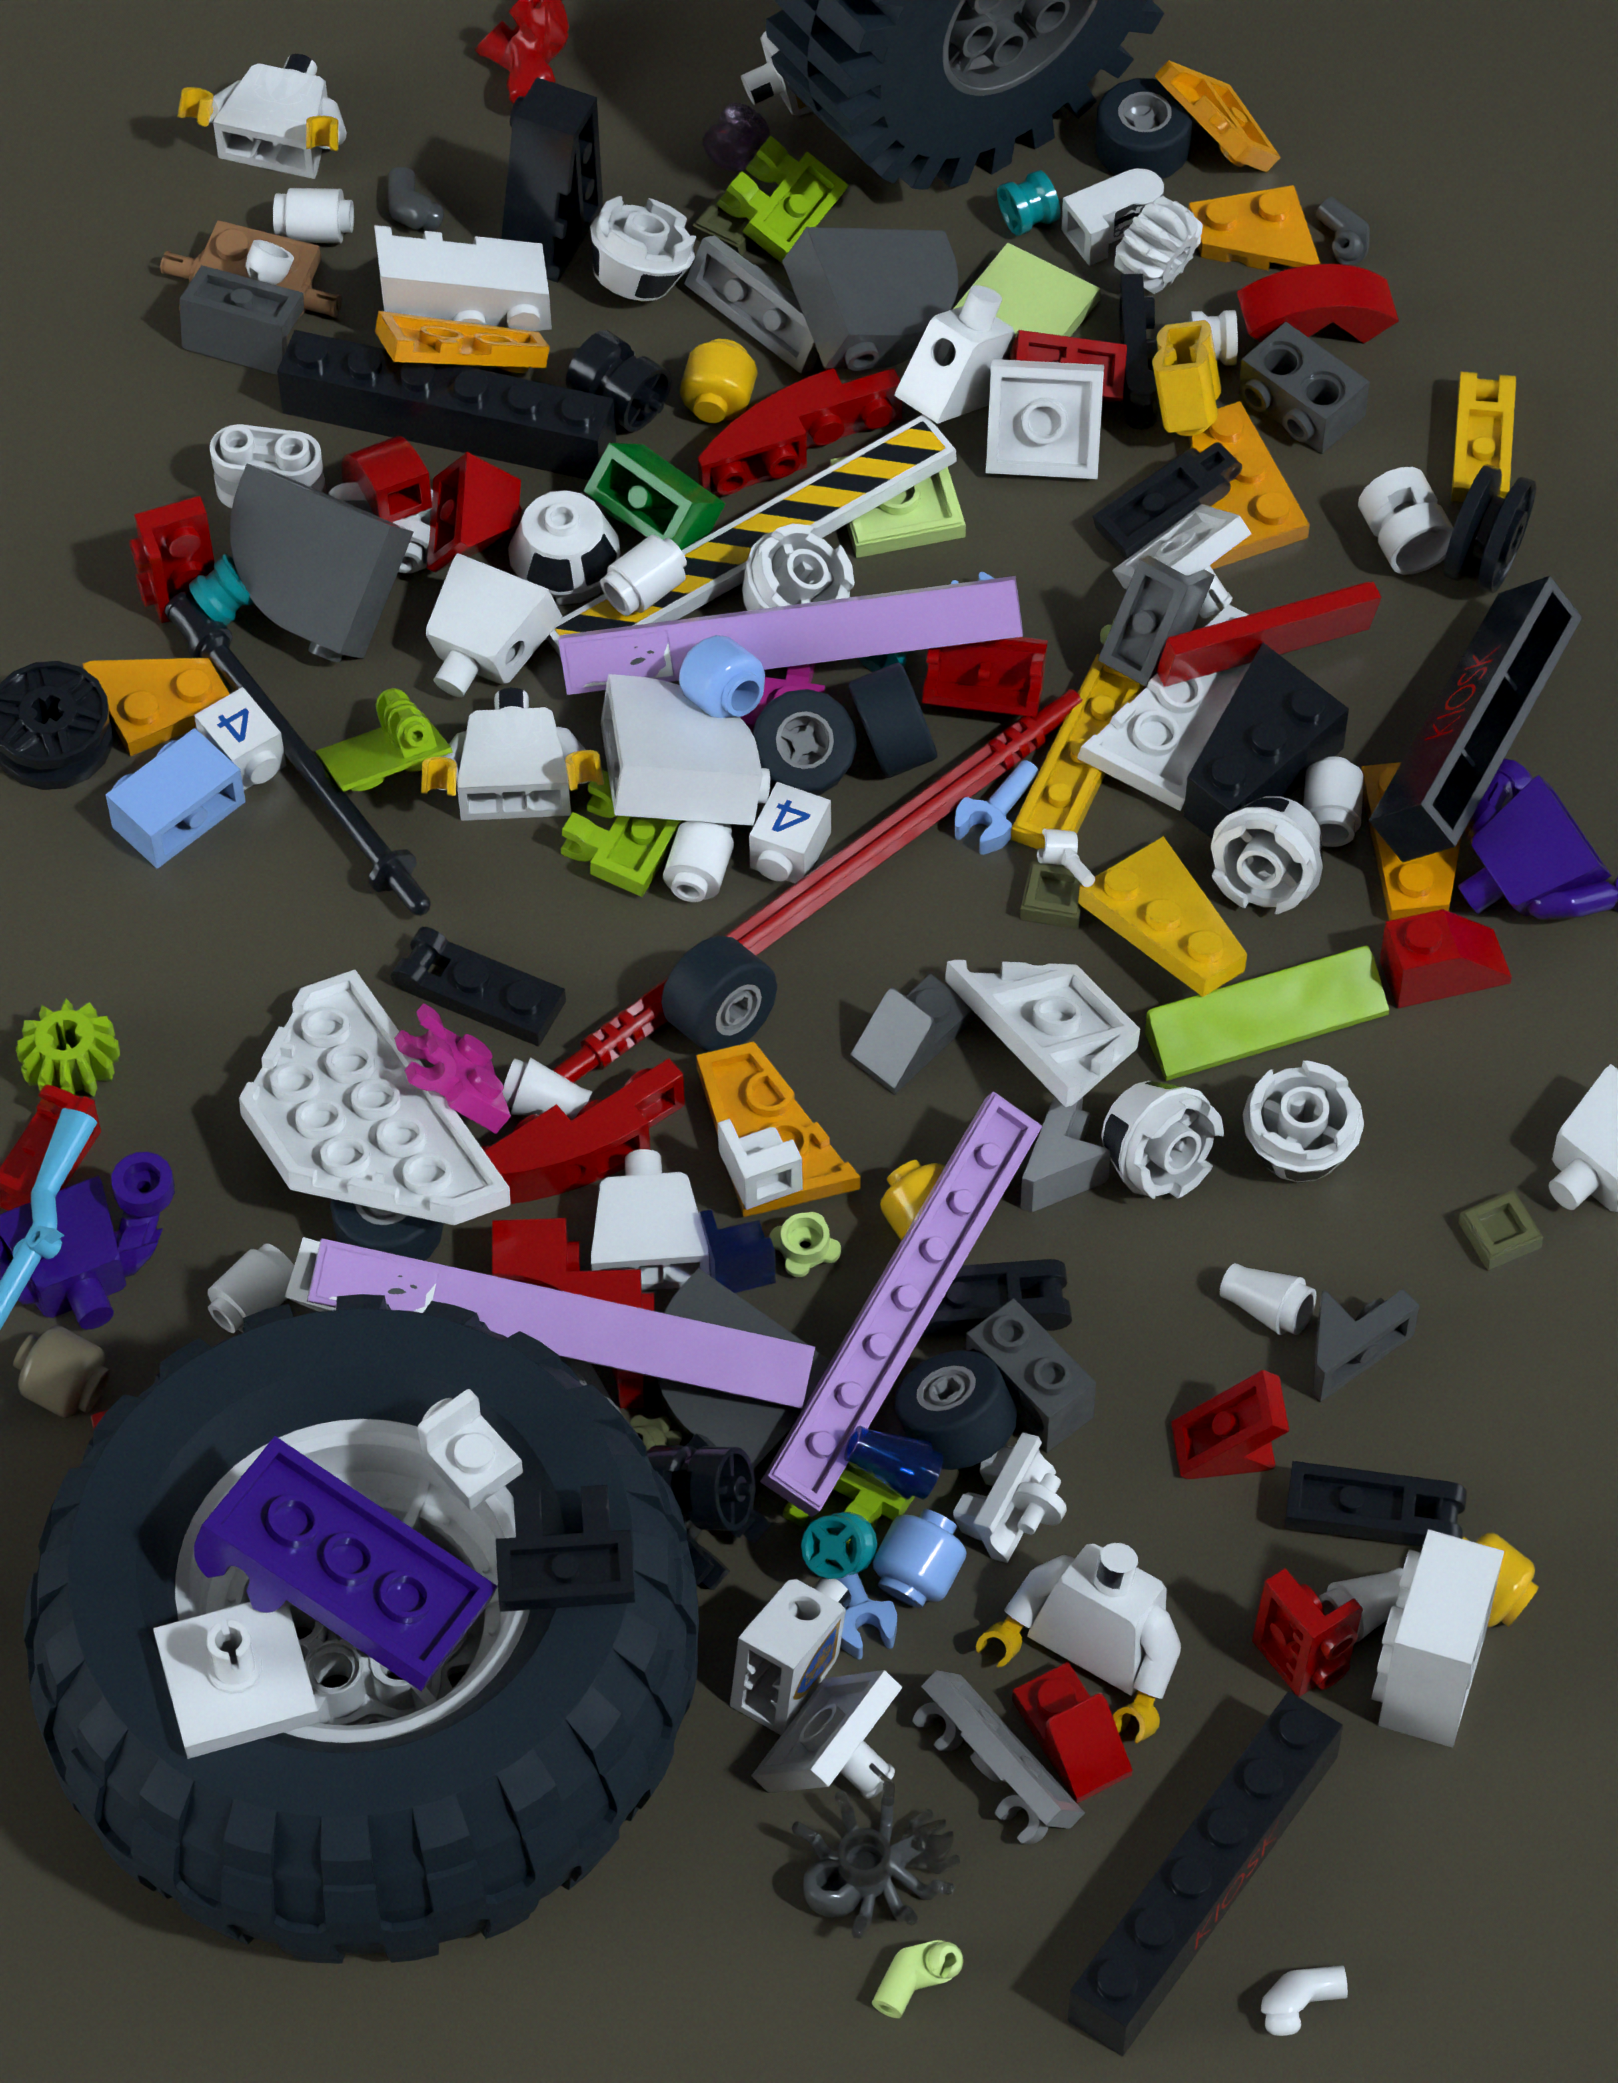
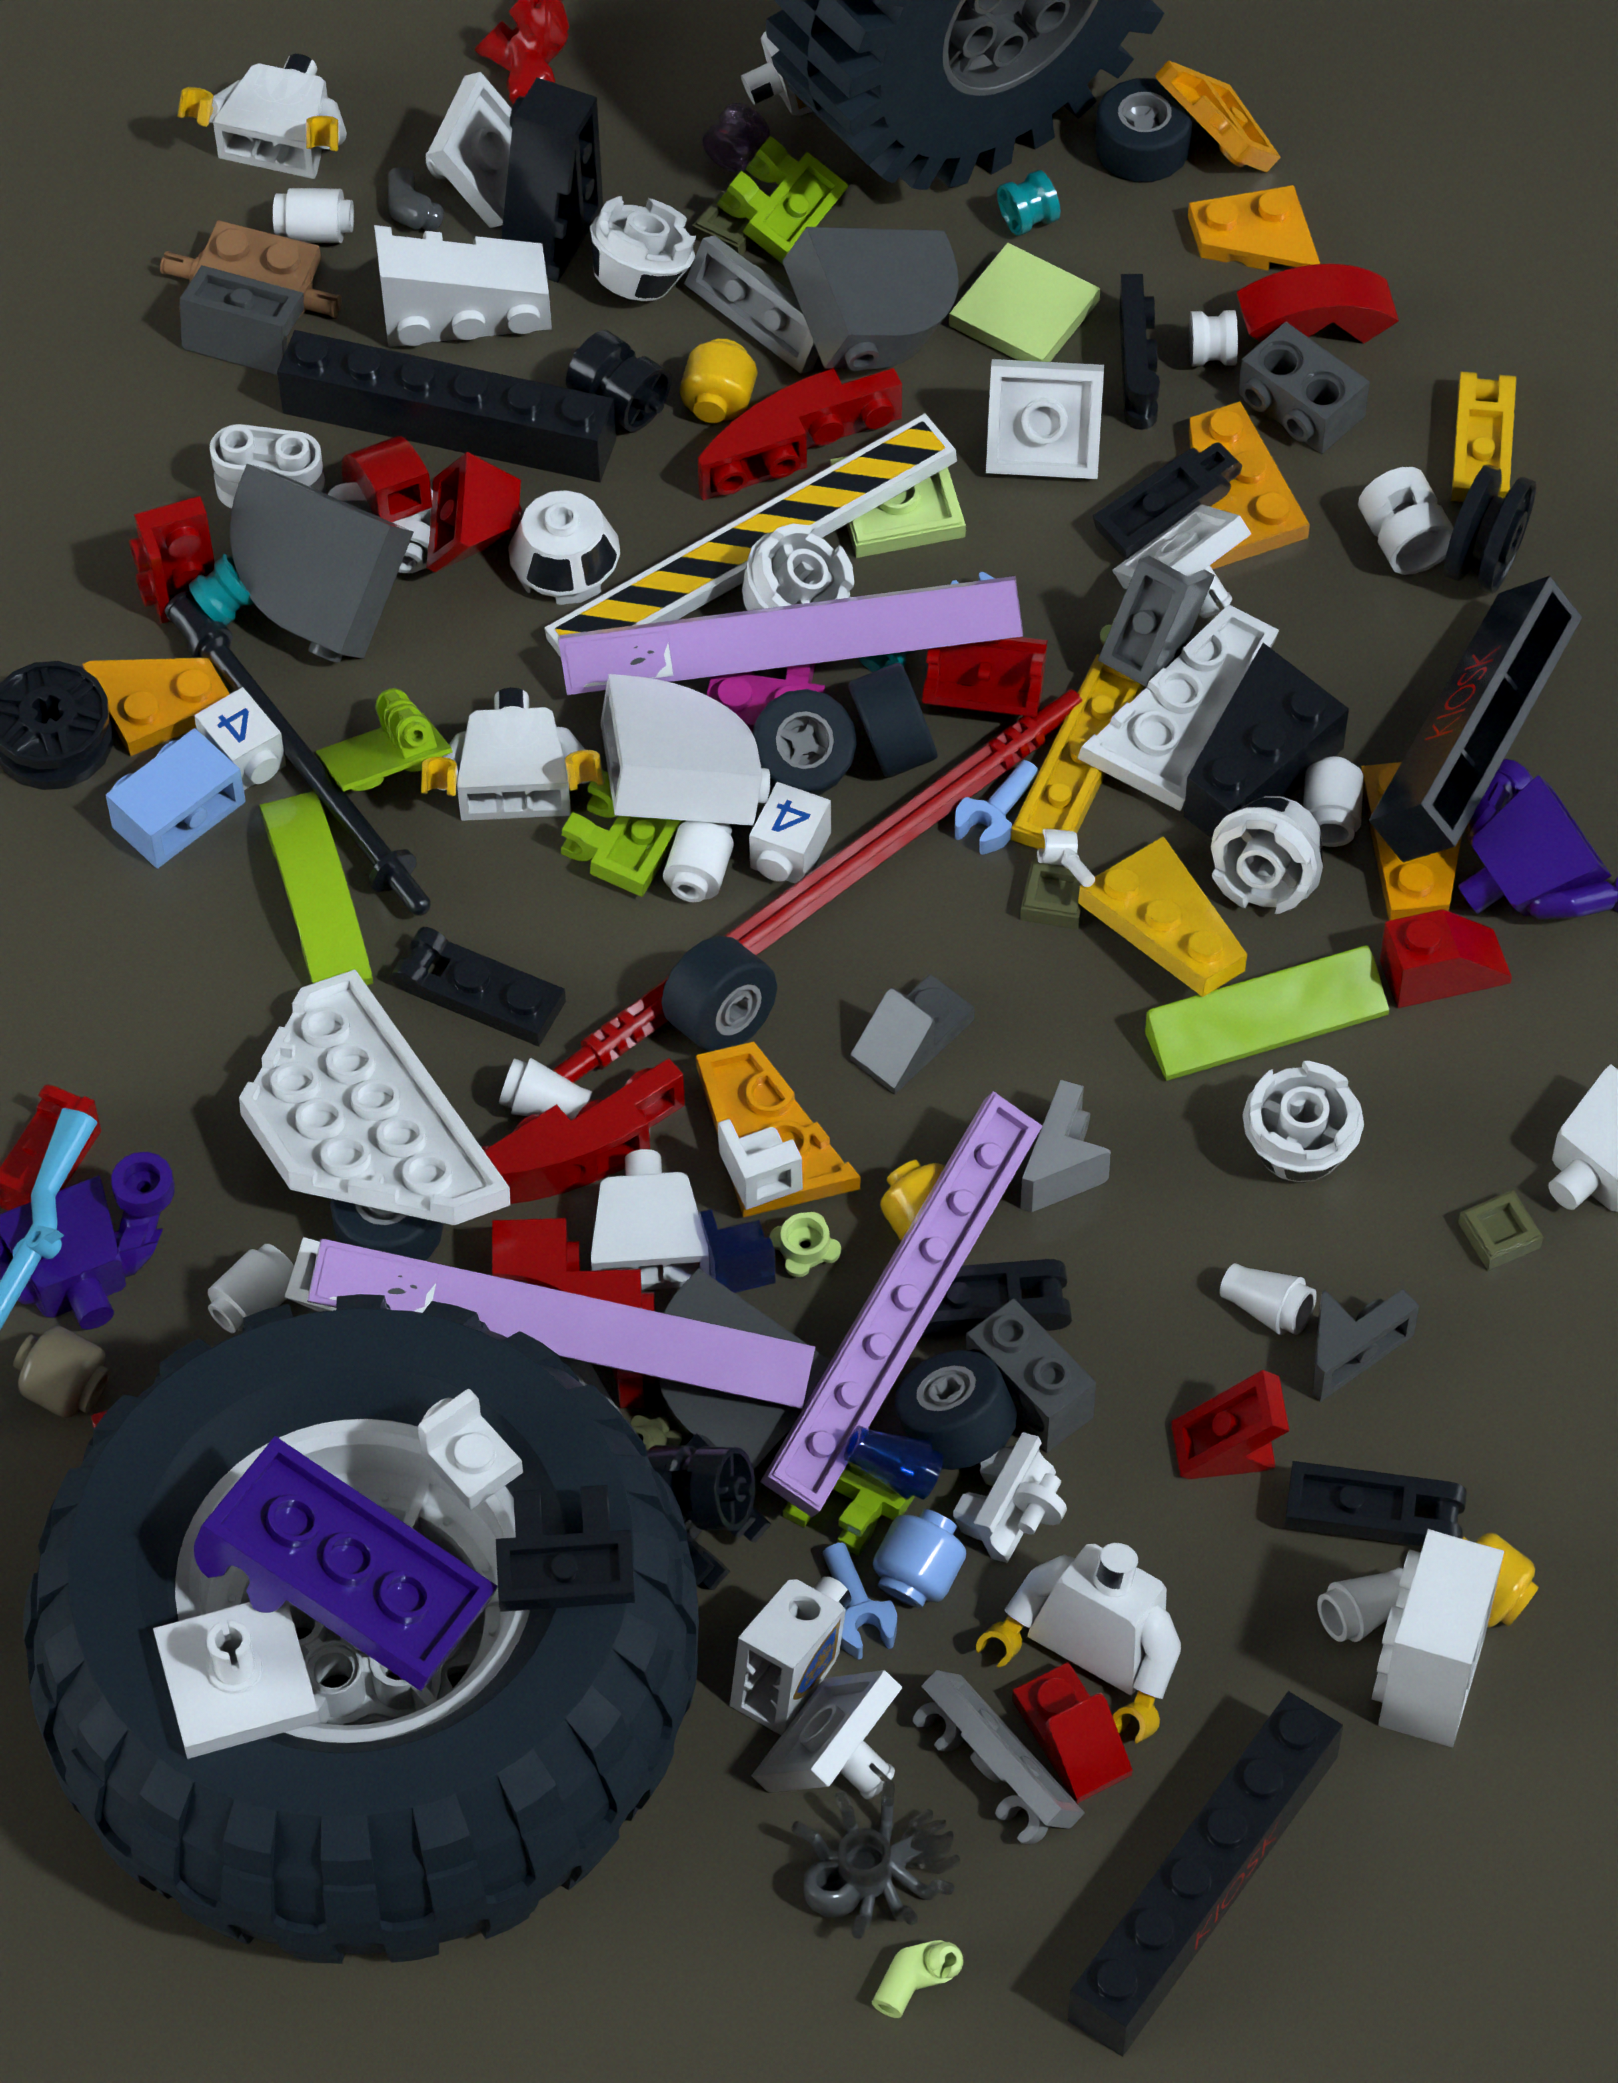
lime gear [16,998,120,1097] -> none
white hinge [246,240,294,285] -> none
light orange wing [375,311,550,373] -> none
dark pink plate [394,1003,511,1134] -> none
white torso [426,553,562,698] -> none
green brick [584,443,726,550] -> none
white brick [600,535,687,616] -> none
light blue head [679,635,765,718] -> none
teal wheel [801,1512,877,1579] -> none
white torso [894,285,1015,424] -> none
white wing [945,960,1140,1107] -> none
red hinge [1008,330,1127,403] -> none
white leg [1061,168,1164,266] -> none
white cone [1101,1080,1224,1199] -> none
white gear [1114,196,1203,294] -> none
yellow brick [1152,320,1221,436] -> none
red tile [1156,582,1382,687] -> none
red bracket [1252,1568,1363,1697] -> none
white arm [1261,1965,1348,2036] -> none
dark grey arm [1316,196,1370,265] -> none
none -> lime slope [259,791,374,985]
none -> white tile [426,72,512,228]

